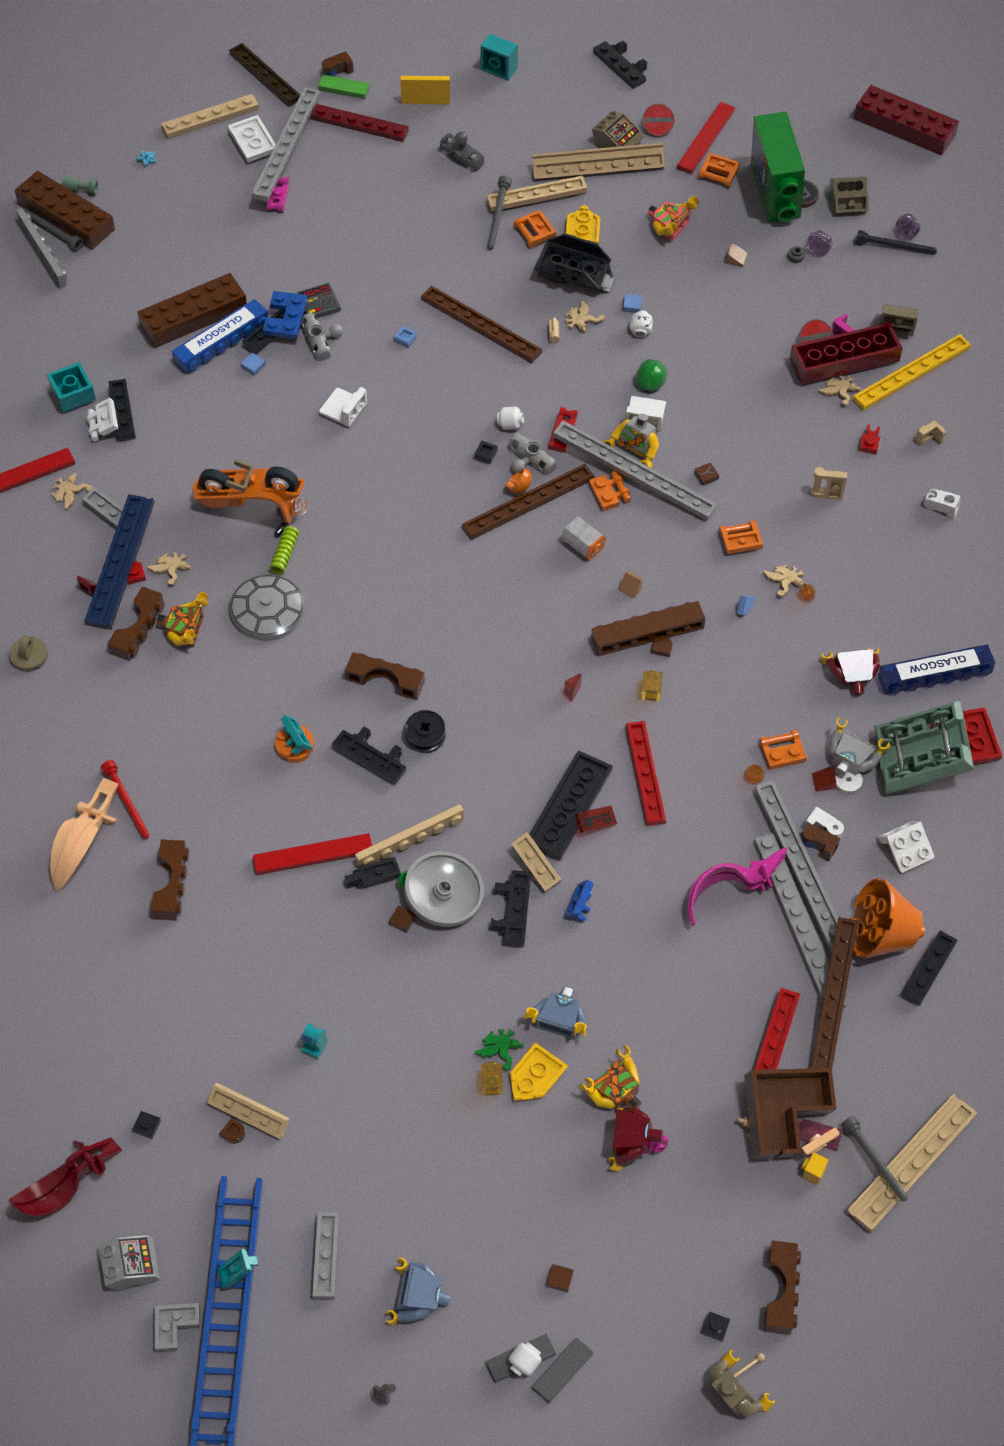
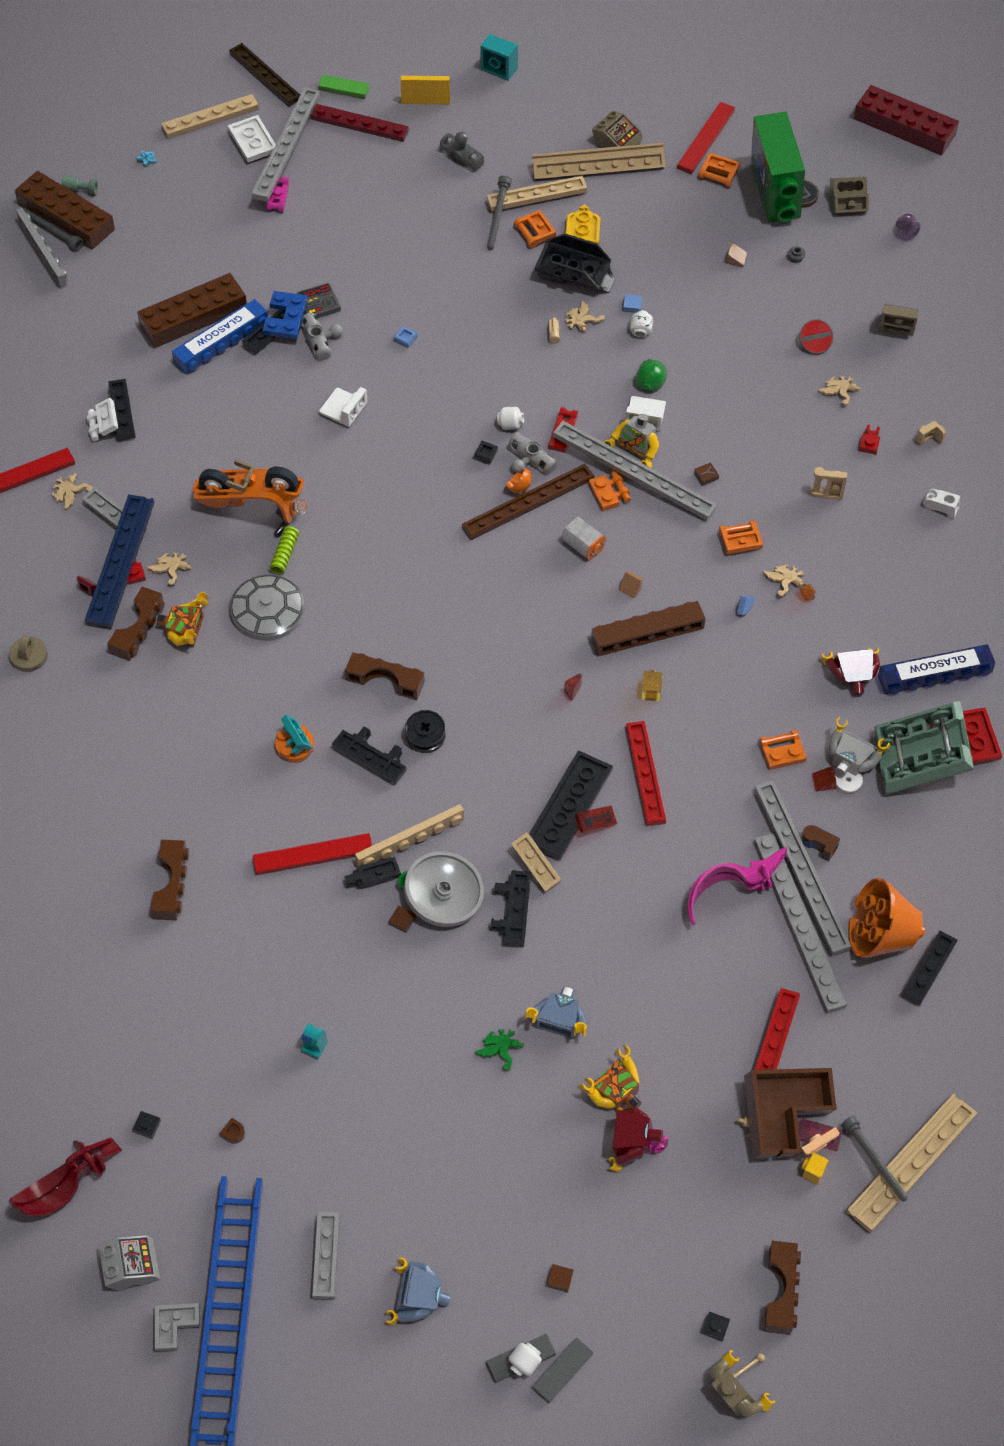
teal brick [47,362,96,412] -> none
light nougat piece [50,778,118,891] -> none
red piece [100,760,149,839] -> none
tan plate [207,1083,290,1139] -> none
teal plate [217,1249,259,1289] -> none
medium blue tile [241,353,266,375] -> none
reddish brown leg [322,51,354,76] -> none
clear smoke plate [372,1384,396,1405] -> none
reddish brown tile [421,285,542,364] -> none
clear yellow brick [481,1062,503,1096] -> none
yellow tile [510,1042,568,1101] -> none
blue plate [564,880,594,922] -> none
black hinge [593,41,648,89] -> none
red piece [642,104,675,137] -> none
torso [648,196,700,241] -> none
reddish brown tile [652,636,672,657] -> none
clear orange plate [745,764,765,783] -> none
dark red brick [790,322,903,385] -> none
white leg [804,807,844,839] -> none
clear purple head [807,230,833,255] -> none
reddish brown tile [811,917,859,1068] -> none
dark pink bracket [832,314,854,335] -> none
yellow tile [852,334,971,411] -> none
black piece [856,230,937,254] -> none
white bracket [878,821,935,873] -> none

